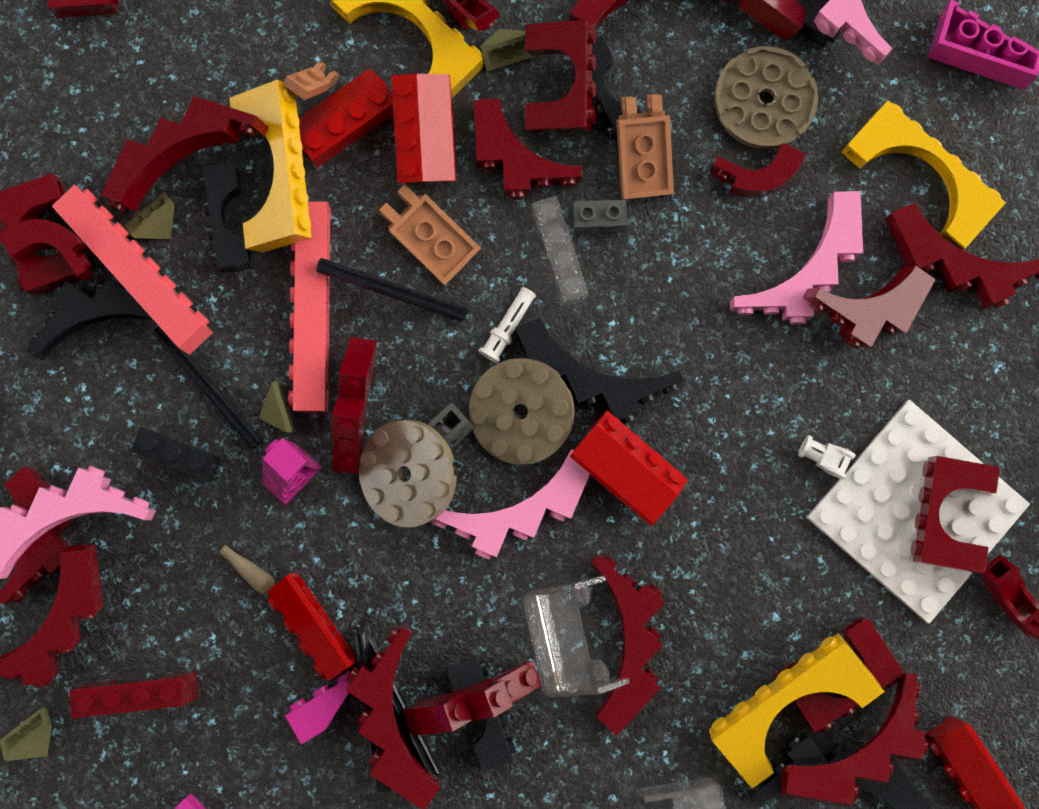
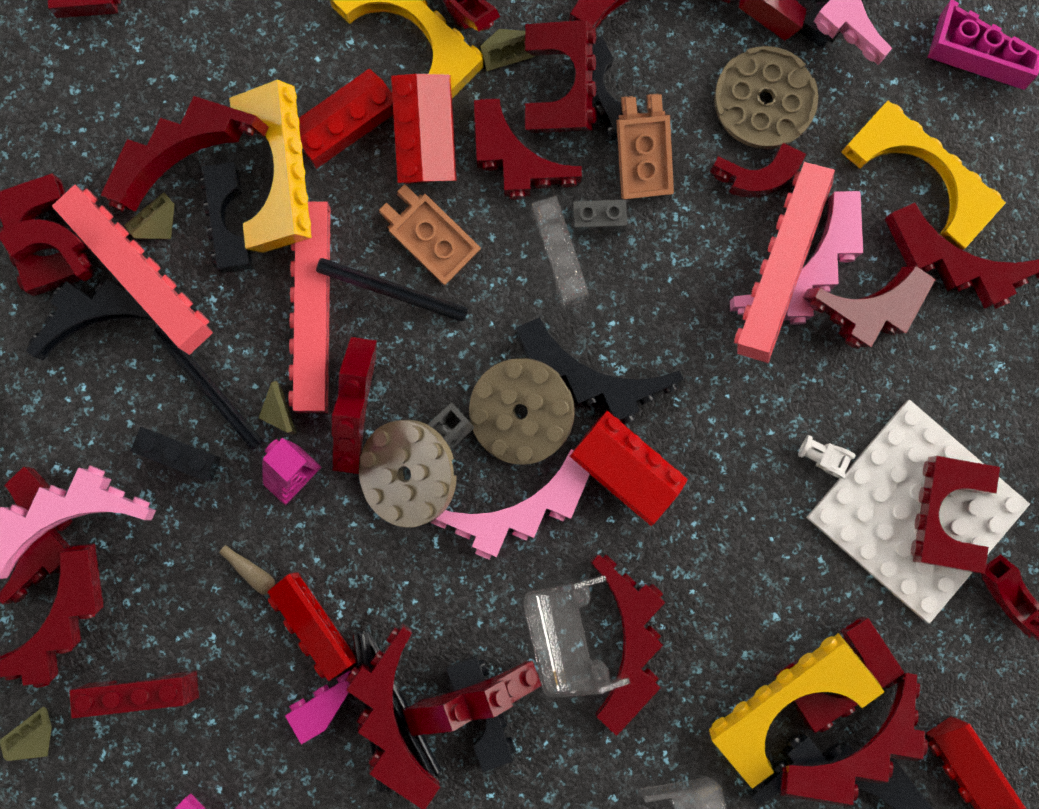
nougat hinge [283,62,340,100] -> none
white pin [478,287,536,363] -> none
none -> coral brick [734,162,835,363]

